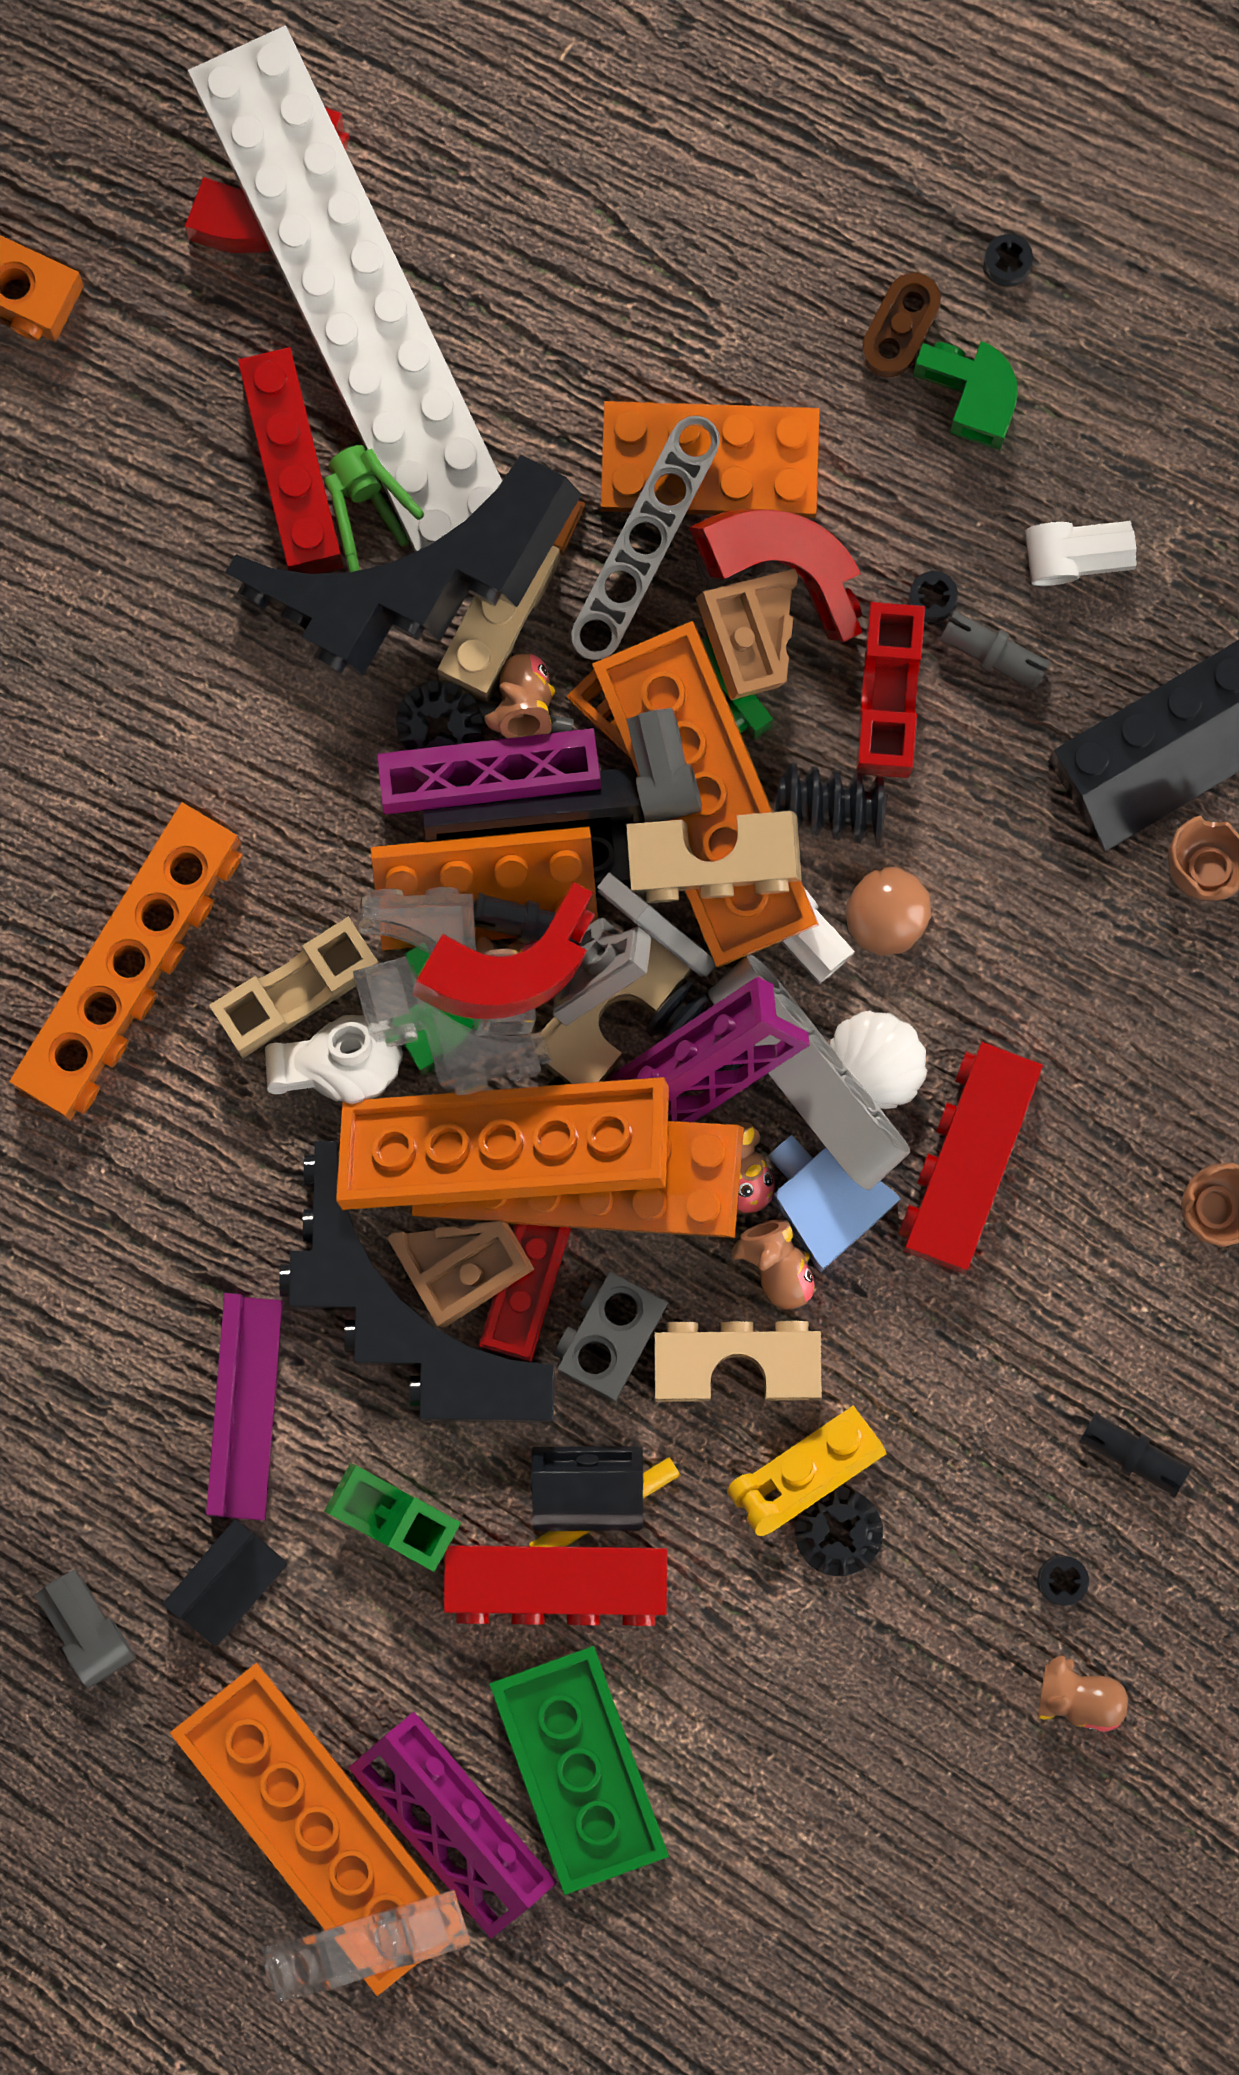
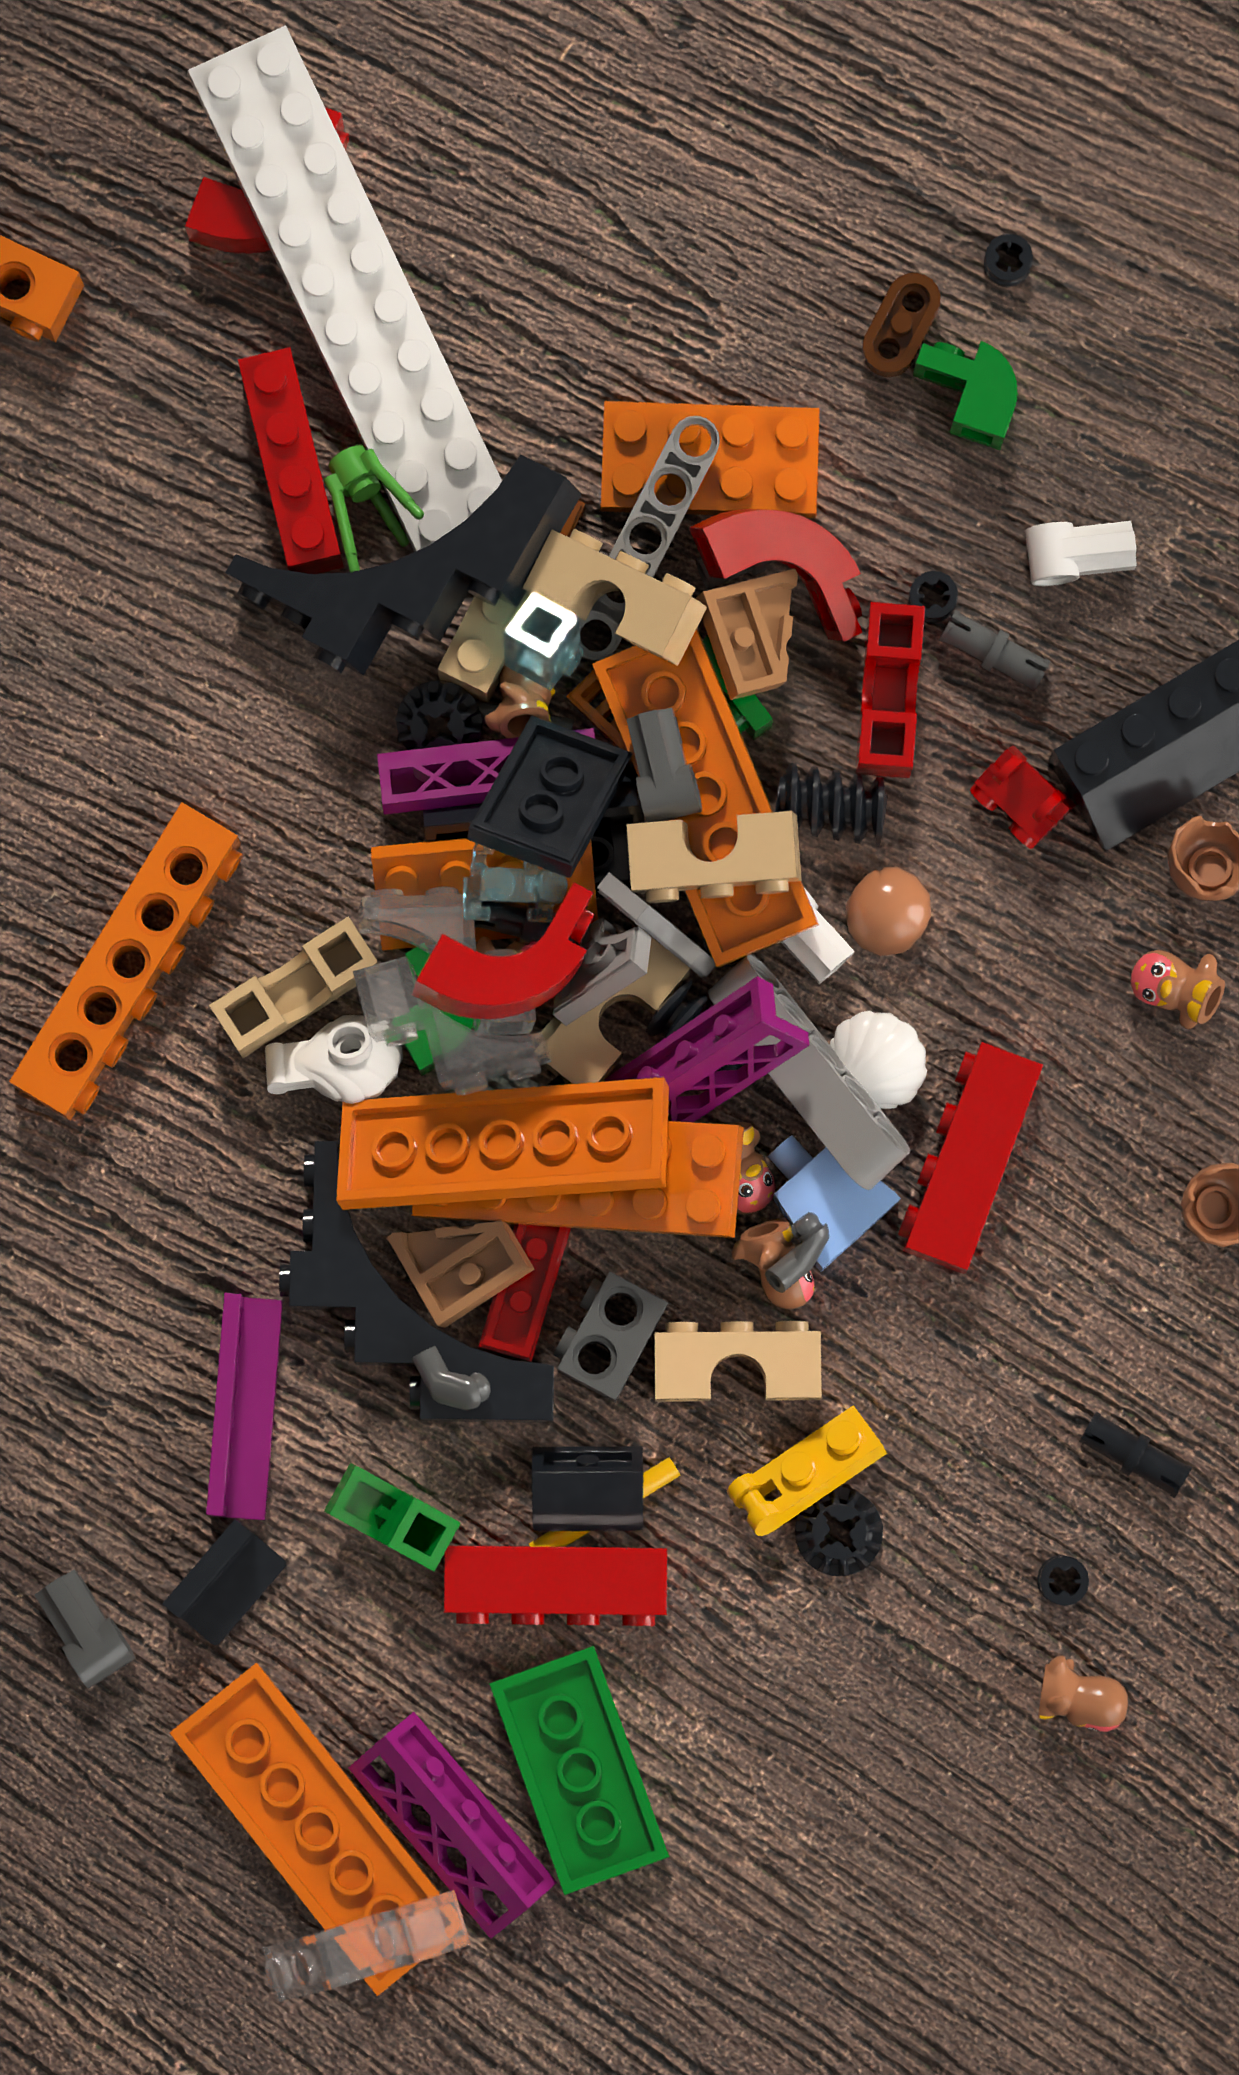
none -> dark grey arm [411,1346,491,1410]
none -> clear light blue piece [463,843,568,923]
none -> black tile [467,715,633,878]
none -> clear light blue brick [503,592,583,691]
none -> tan arch [523,529,707,666]
none -> dark grey arm [765,1212,830,1293]
none -> red piece [970,745,1076,849]
none -> animal [1131,950,1225,1029]

